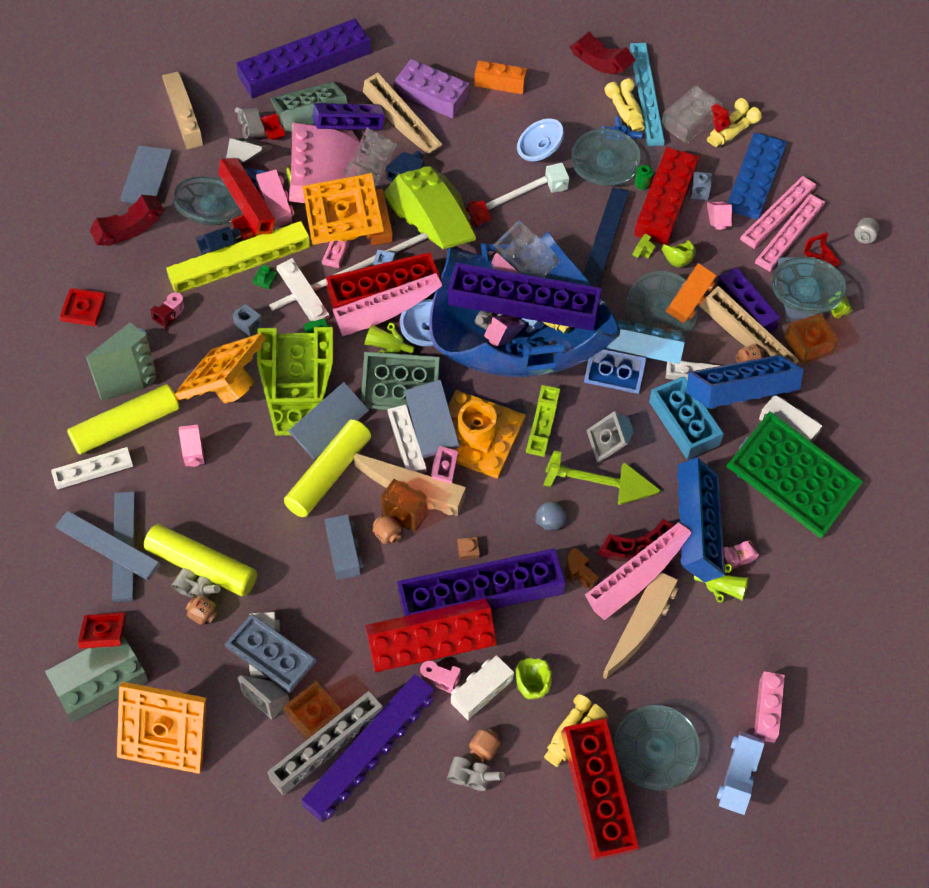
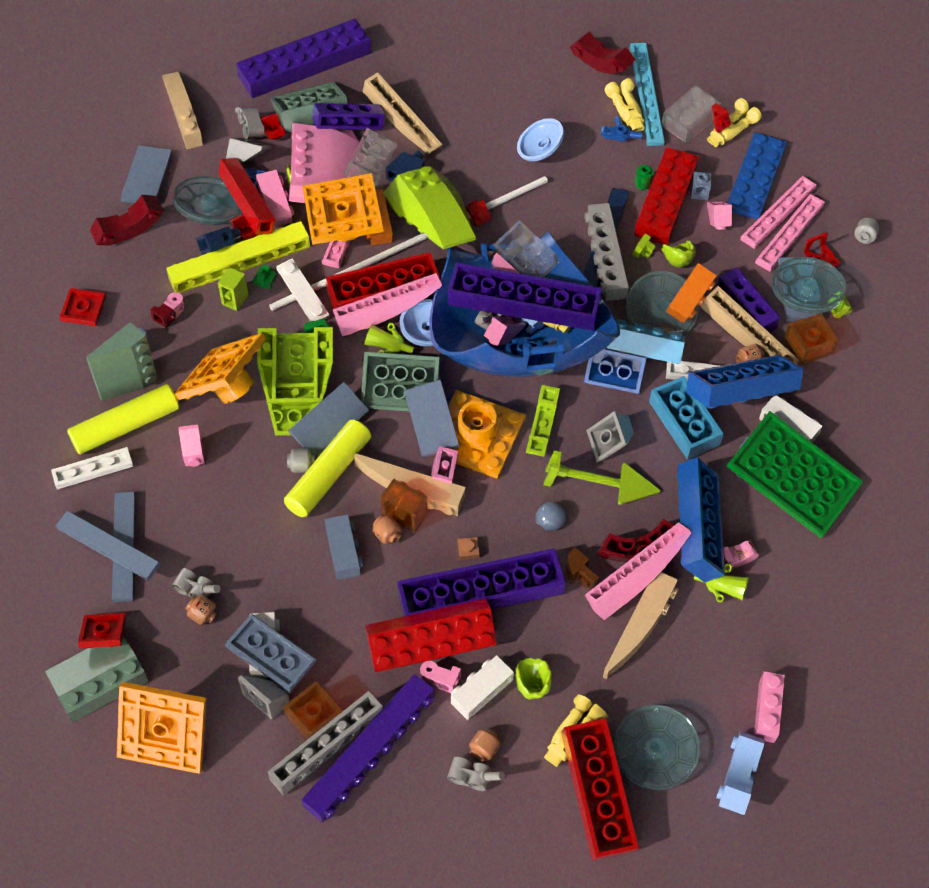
neon yellow cylinder [144,524,257,597] -> none
sand blue brick [233,304,263,337] -> none
light blue tile [373,250,395,265] -> none
white plate [388,405,426,473] -> none
medium lavender brick [395,59,469,118] -> none
orange brick [474,60,527,94] -> none
light aqua brick [545,163,569,193] -> none
clear light blue dish [571,128,640,186] -> none
none -> lime brick [218,267,249,311]
none -> light grey head [287,448,315,473]
none -> light grey brick [584,203,629,301]

